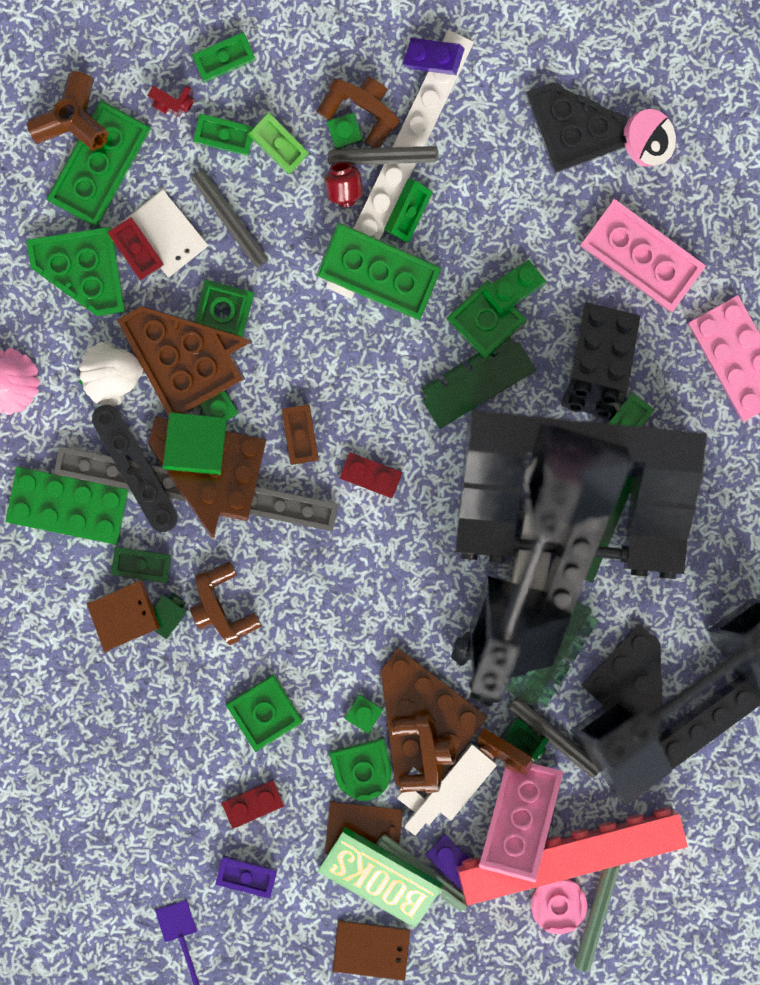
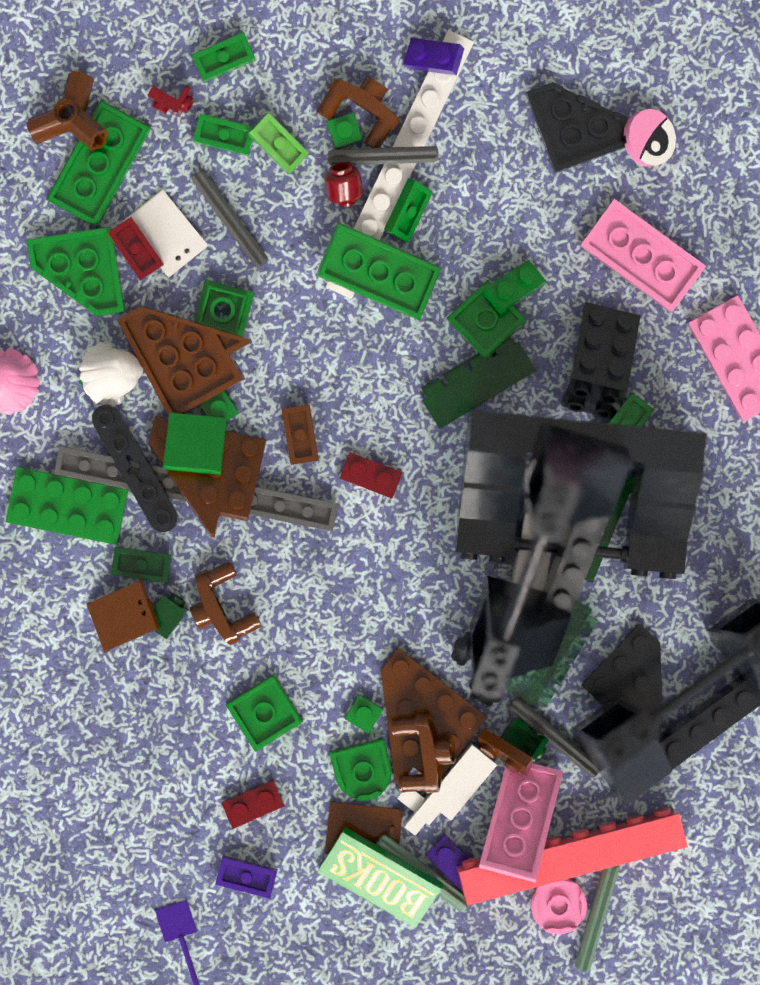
reddish brown container [333,919,411,981] -> none

